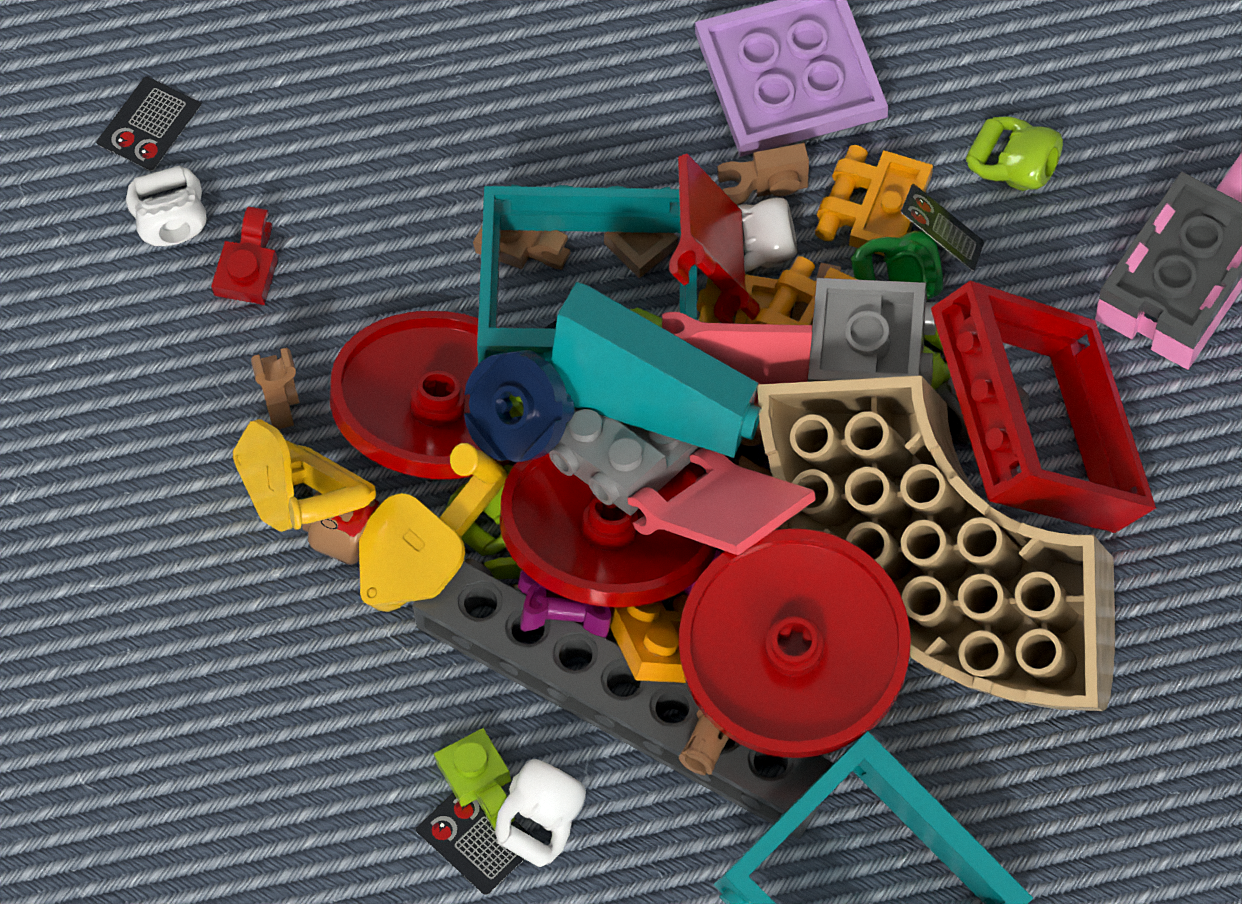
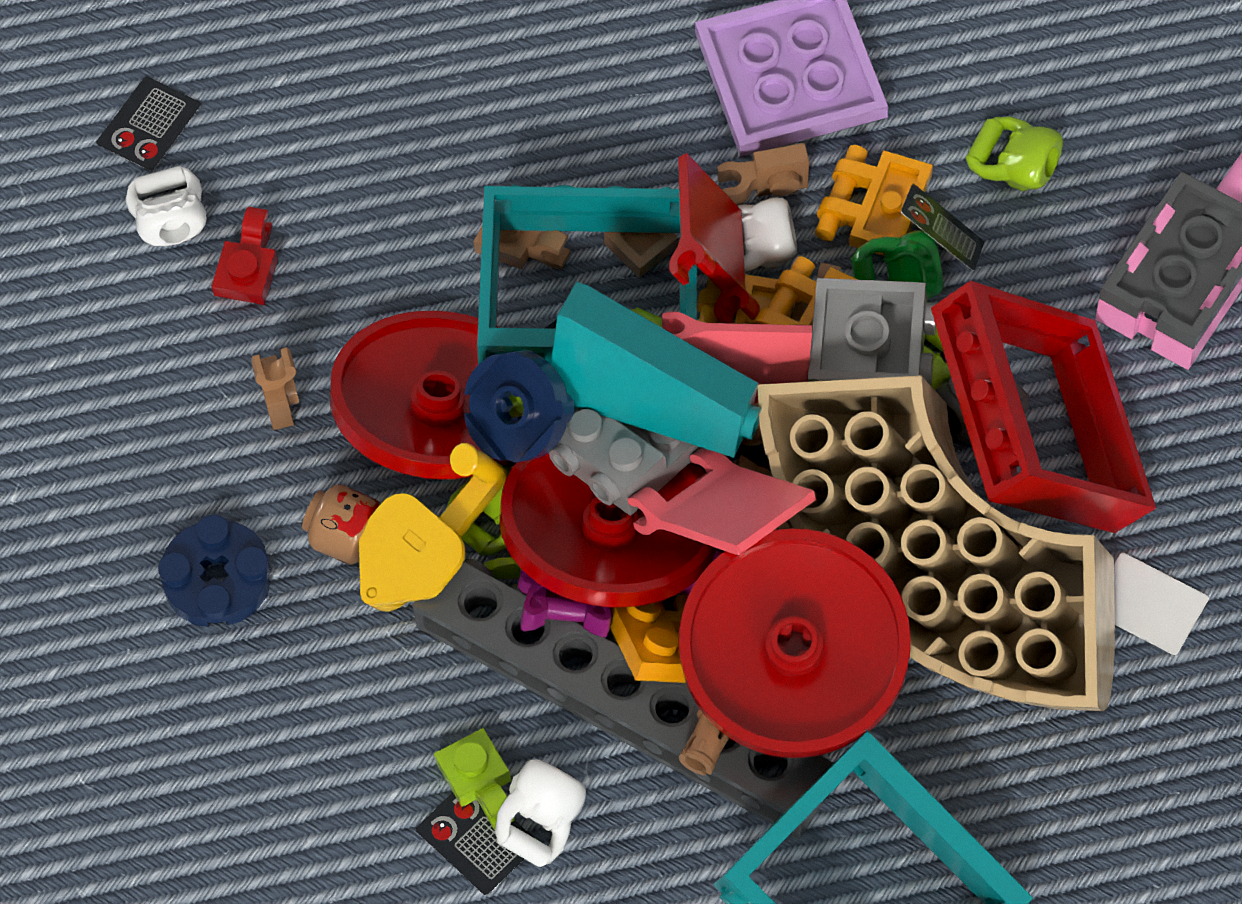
yellow piece [233,419,376,532] -> none
none -> dark blue plate [158,515,270,627]
none -> white sticker [1114,553,1209,655]

